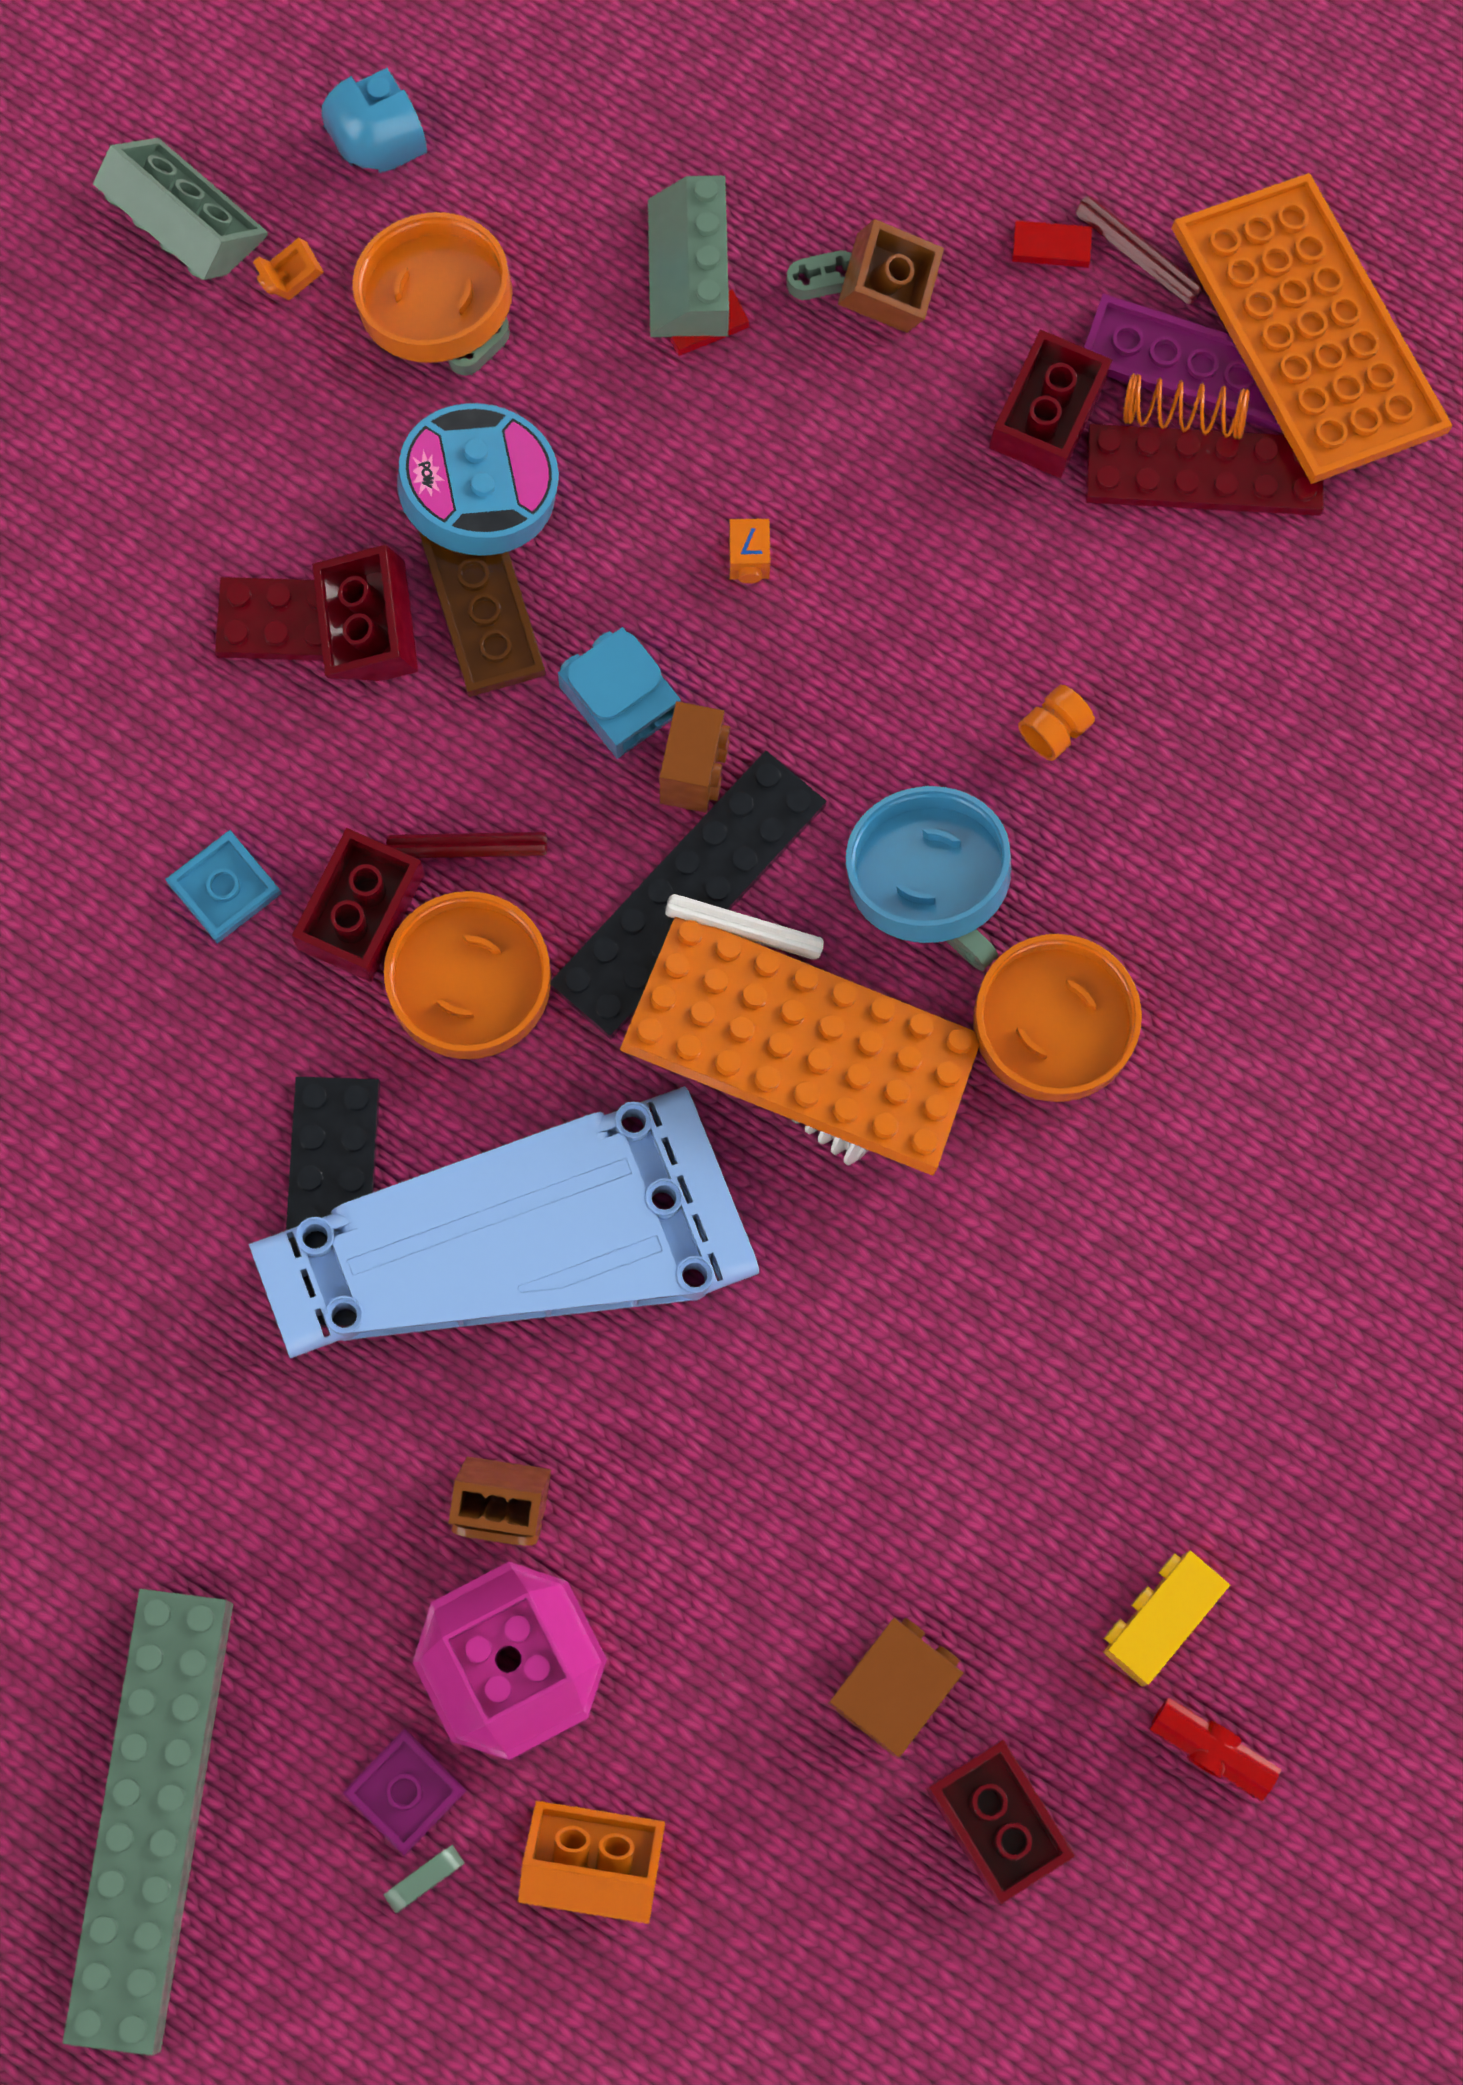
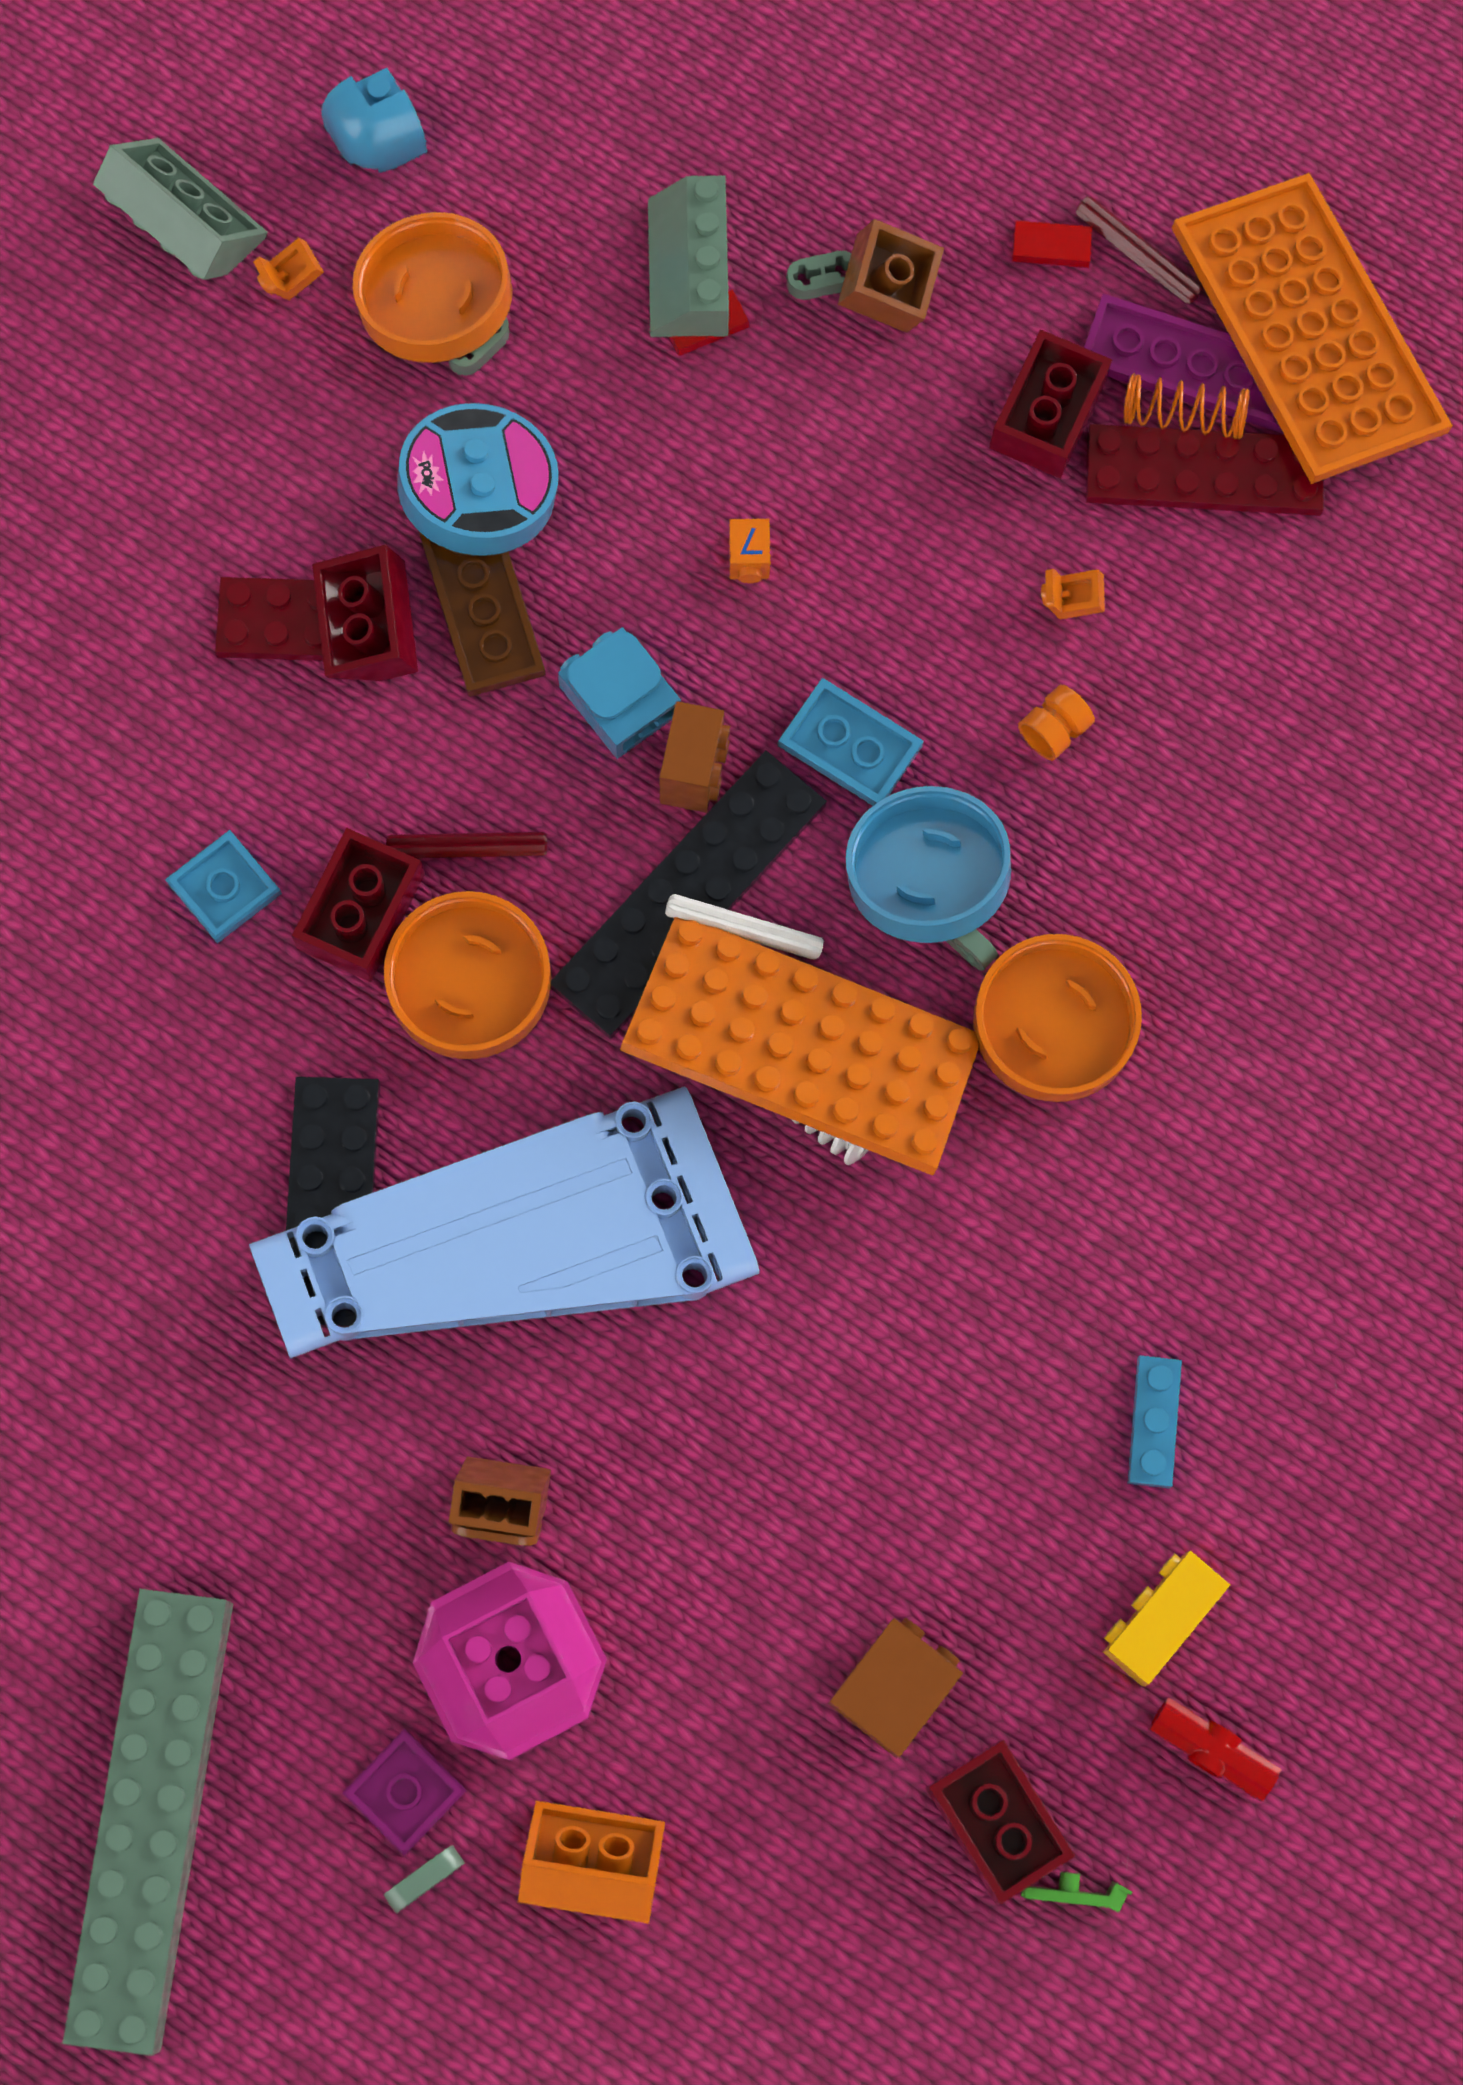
none -> dark azure plate [778,678,924,806]
none -> bright green piece [1021,1872,1132,1913]
none -> orange bracket [1041,568,1105,620]
none -> dark azure plate [1127,1355,1182,1488]

